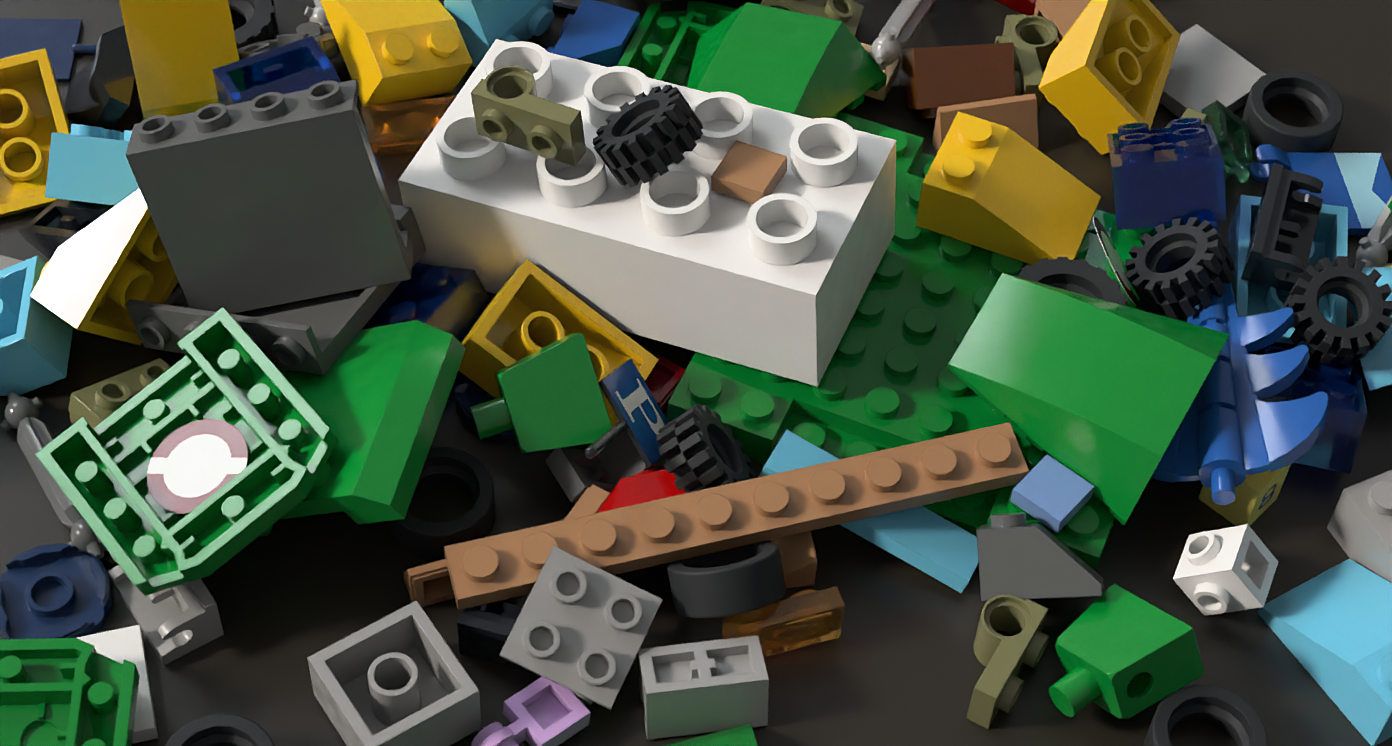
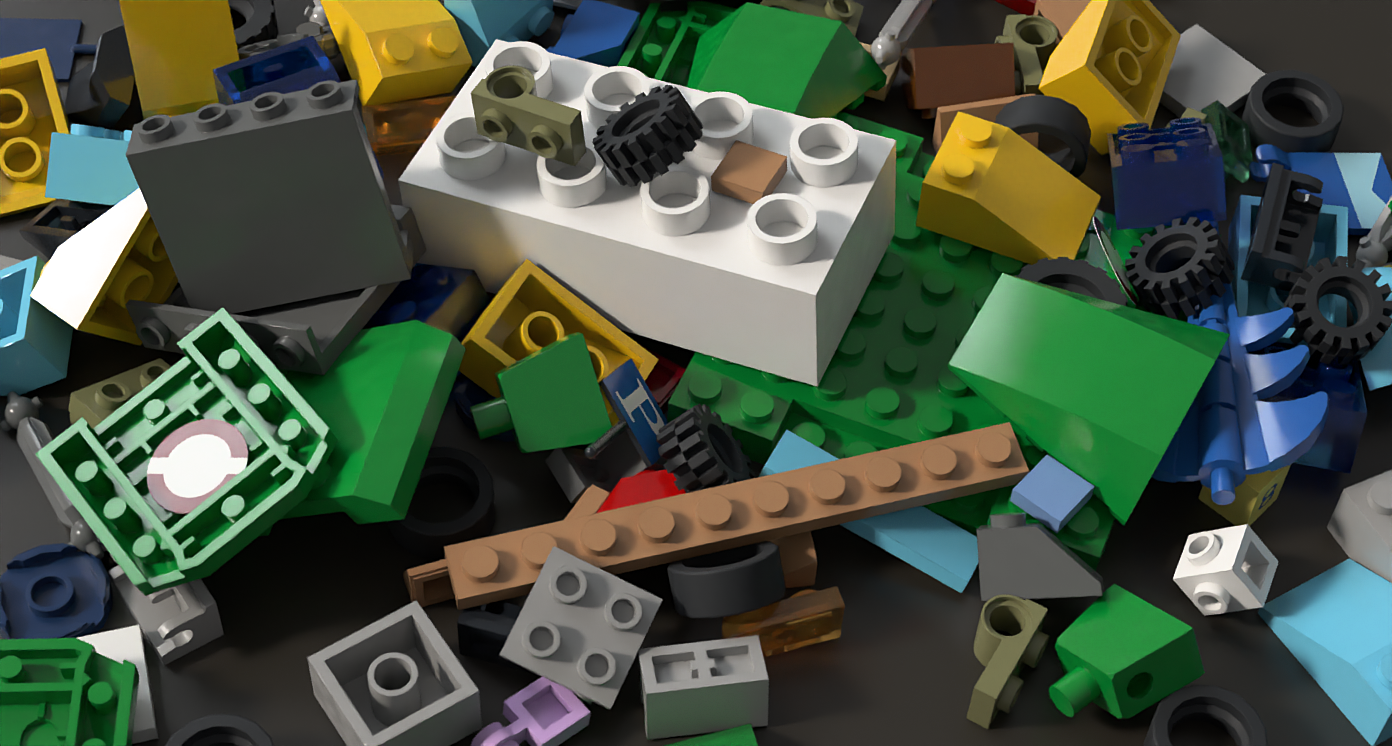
none -> black tyre [995,95,1091,179]

